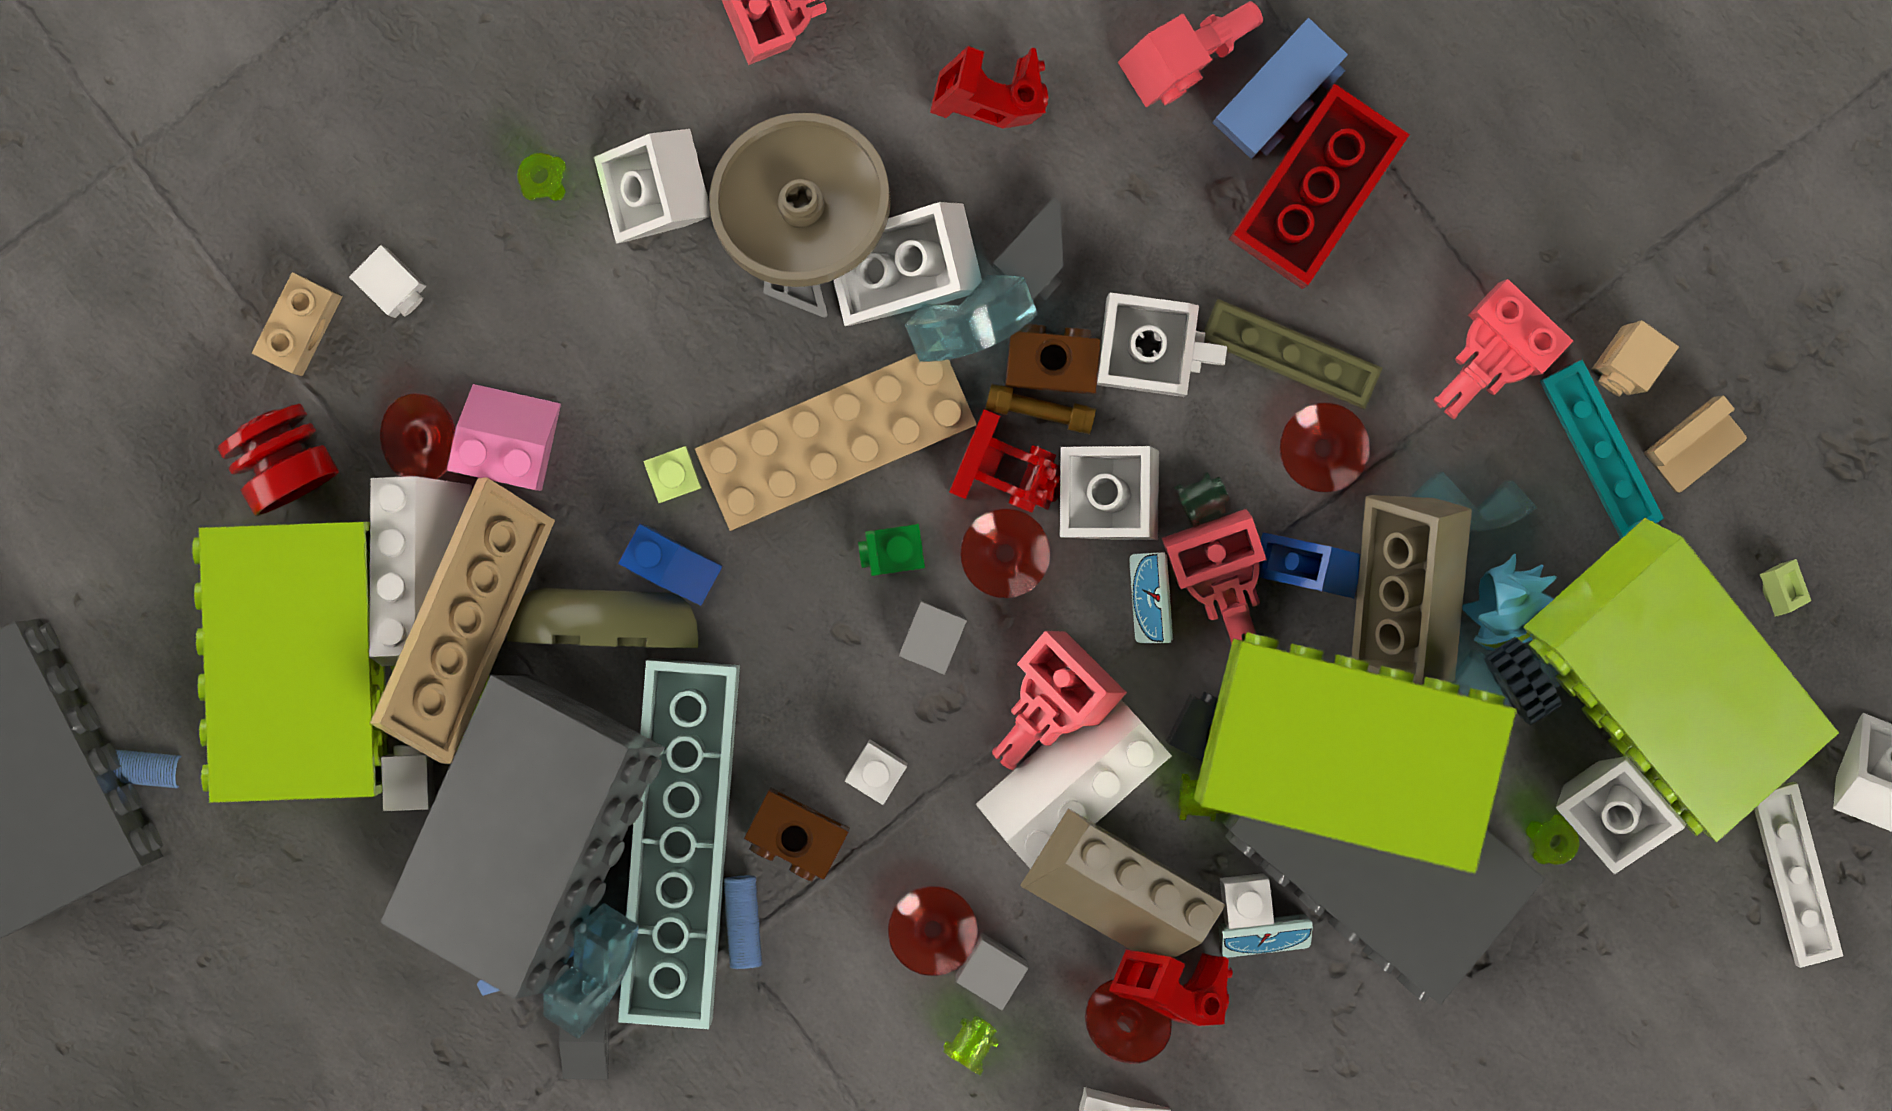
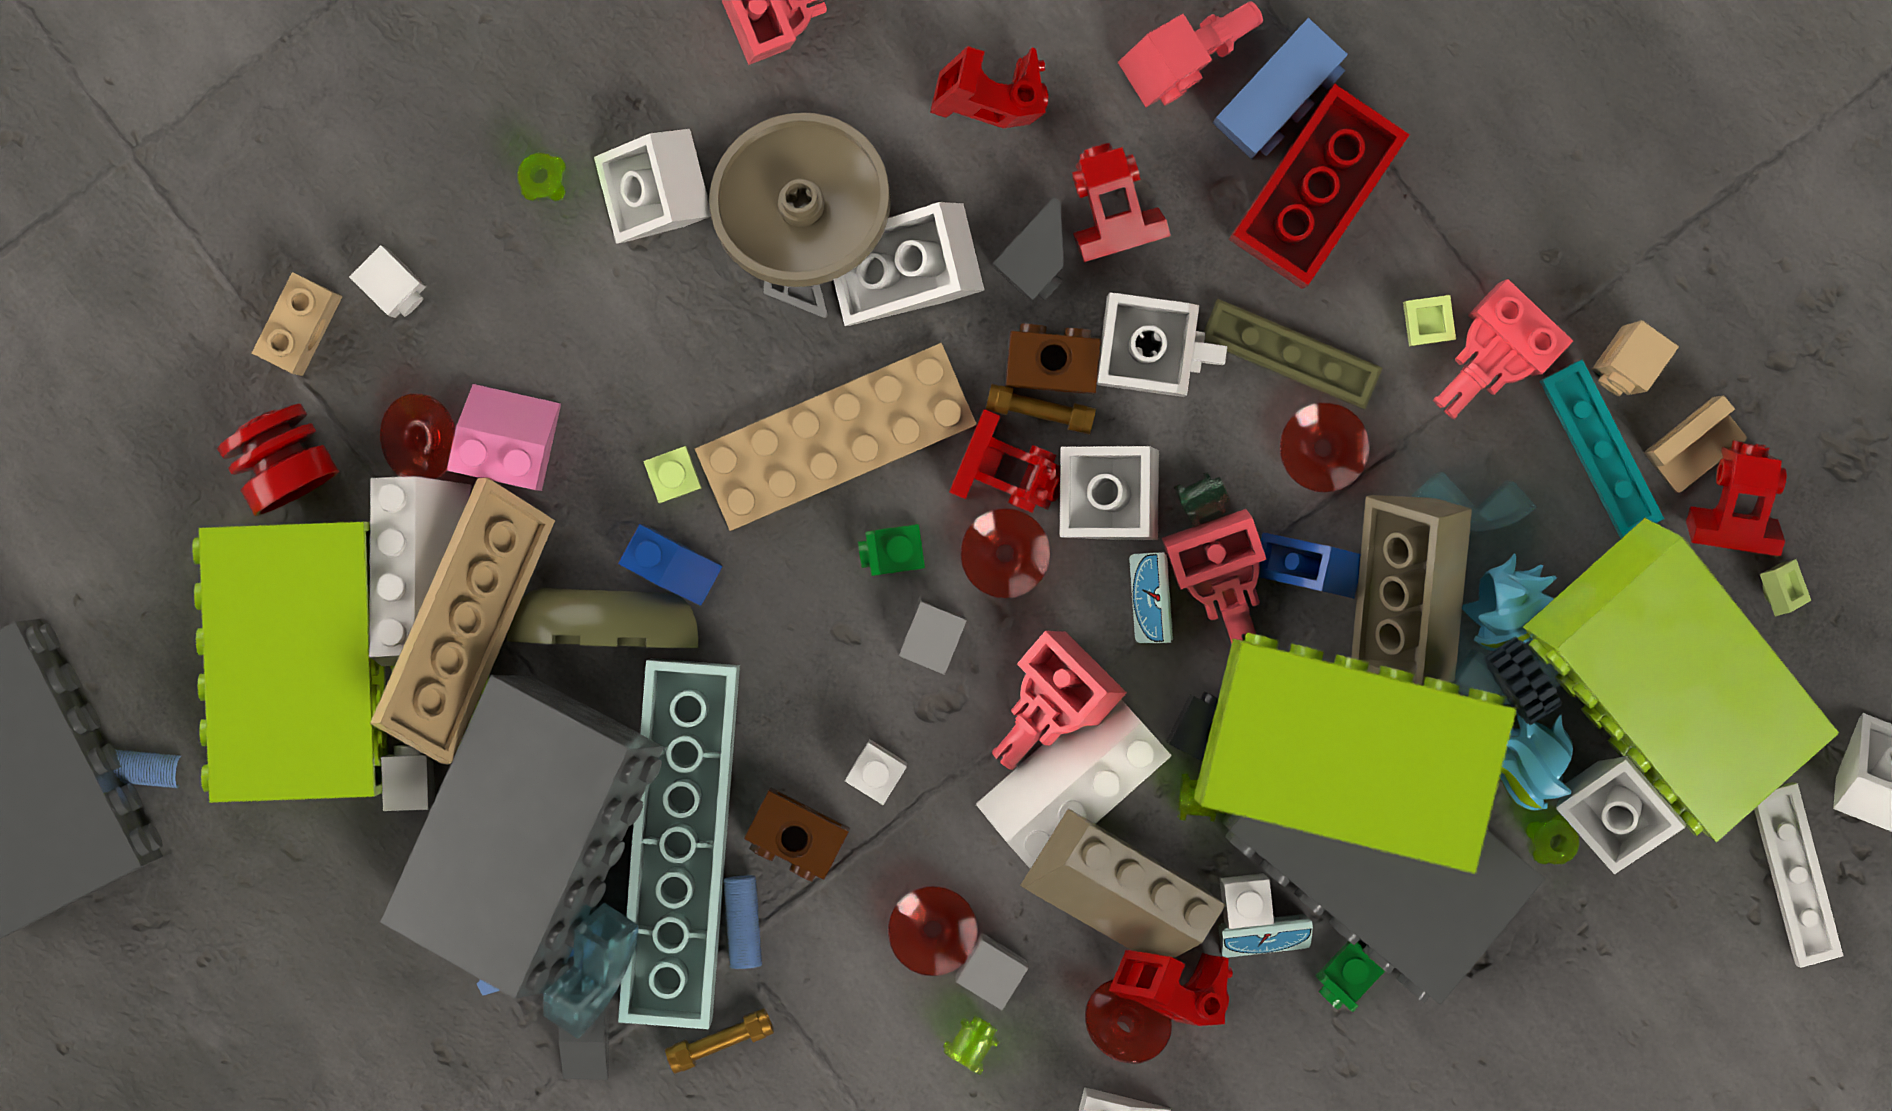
clear light blue brick [905,275,1038,362] -> none
none -> pearl gold bar [665,1008,774,1074]
none -> tile [1072,143,1171,262]
none -> green bracket [1316,941,1385,1012]
none -> yellowish green plate [1403,295,1456,346]
none -> medium azure hair [1499,713,1573,810]
none -> red tile [1686,440,1787,556]

